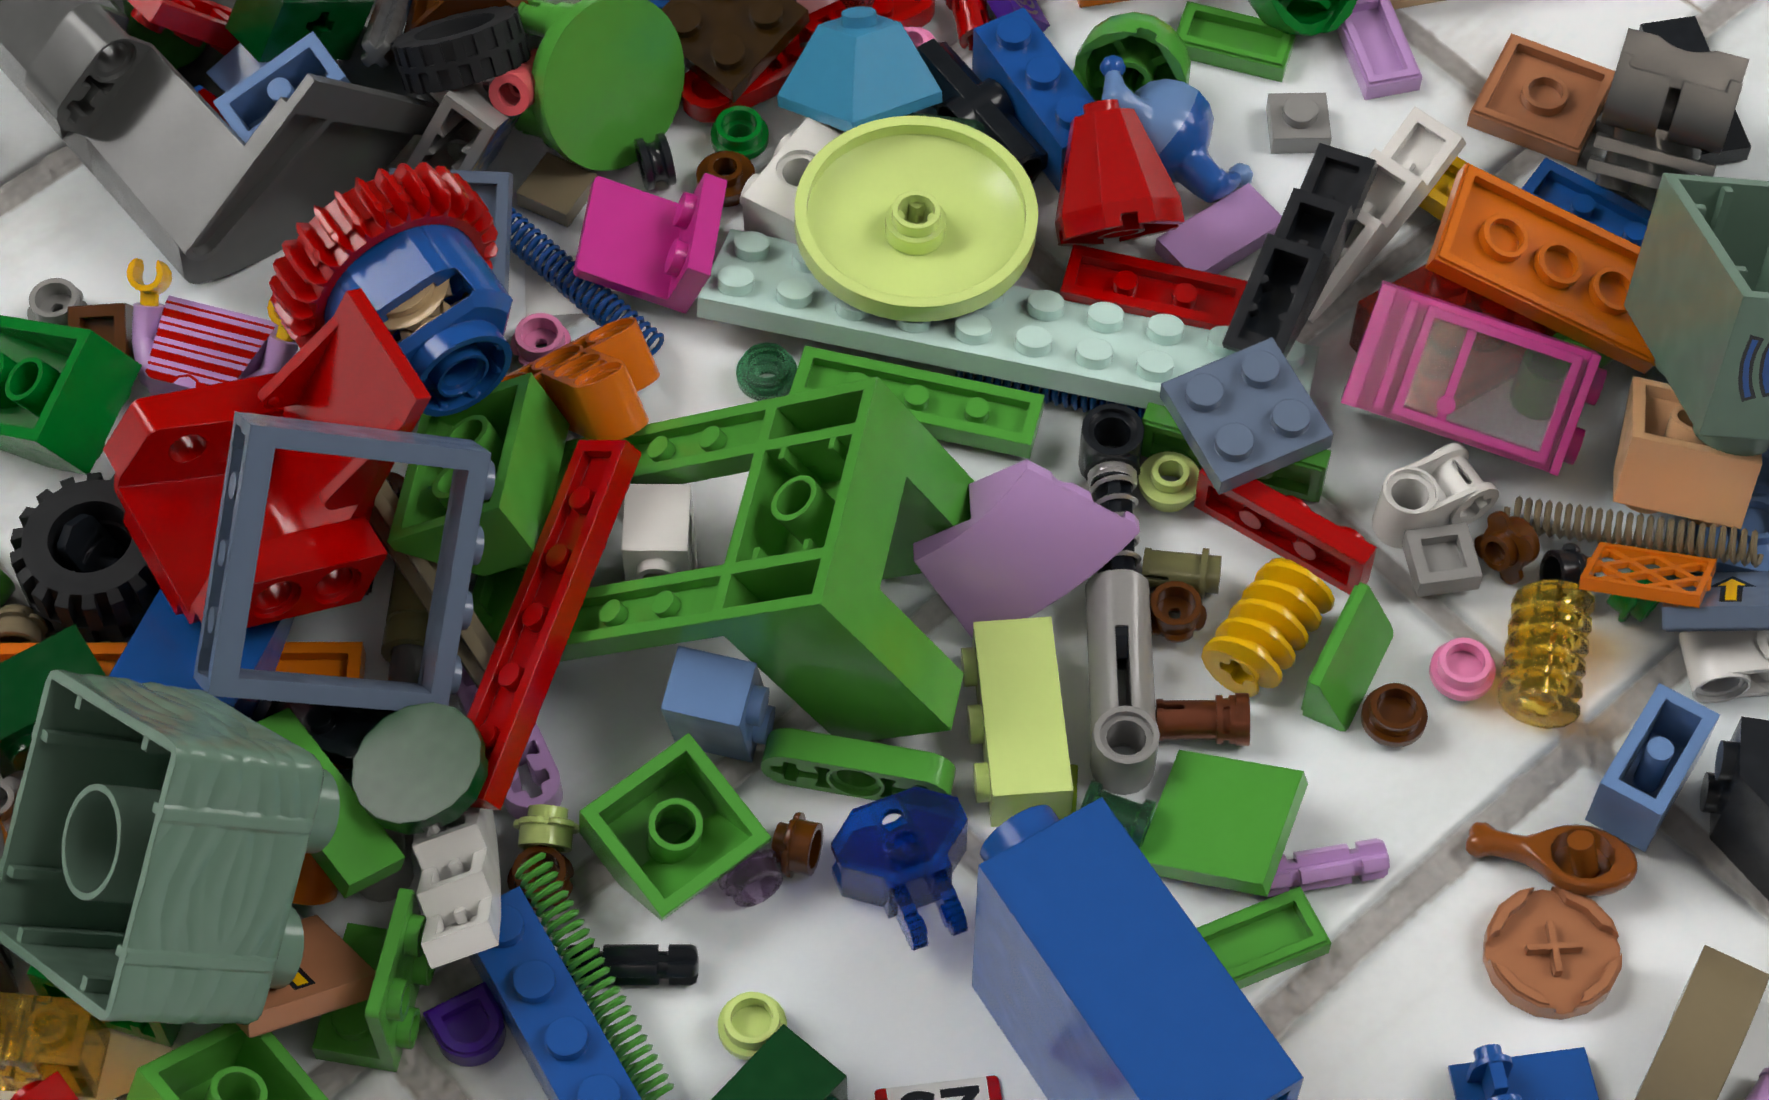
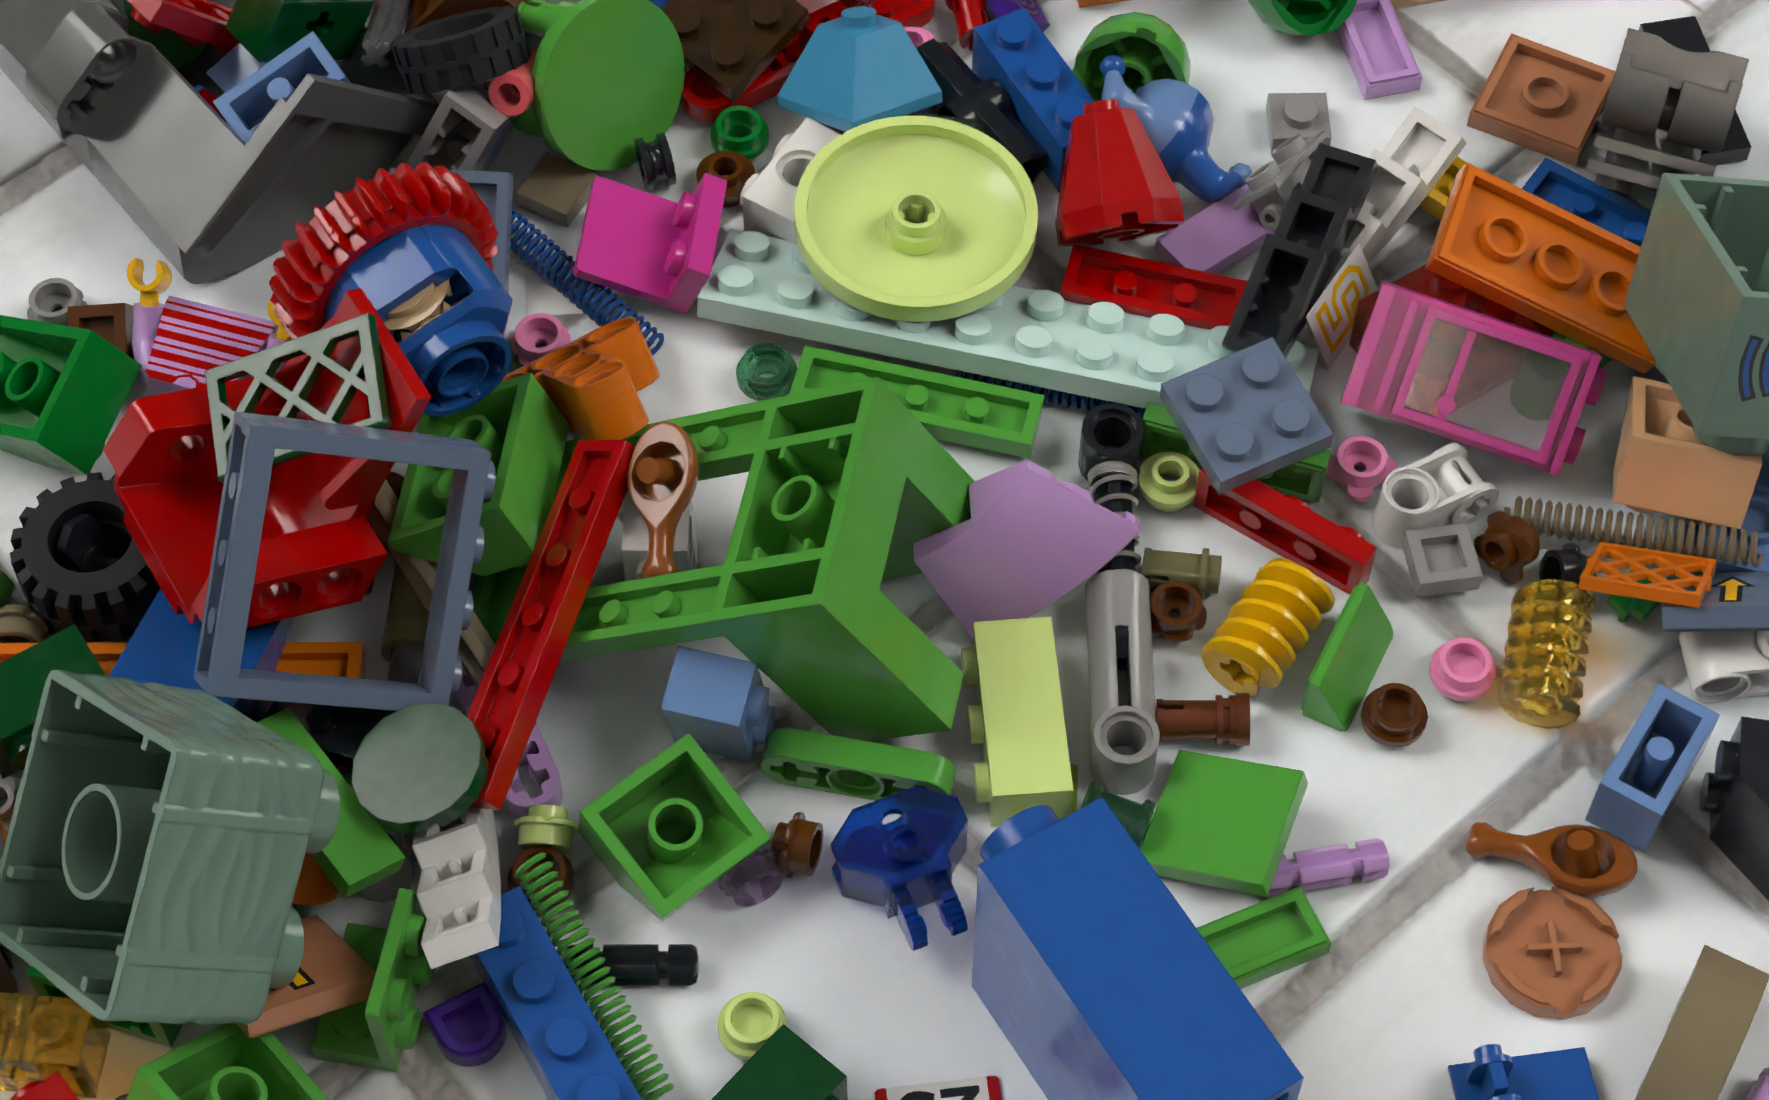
bright green tile [1176,1,1297,82] -> none
none -> window [205,313,391,484]
none -> dark orange piece [627,421,699,578]
none -> light grey hinge [1232,130,1329,230]
none -> white sticker [1306,242,1379,370]
none -> bright pink plate [1326,436,1398,502]

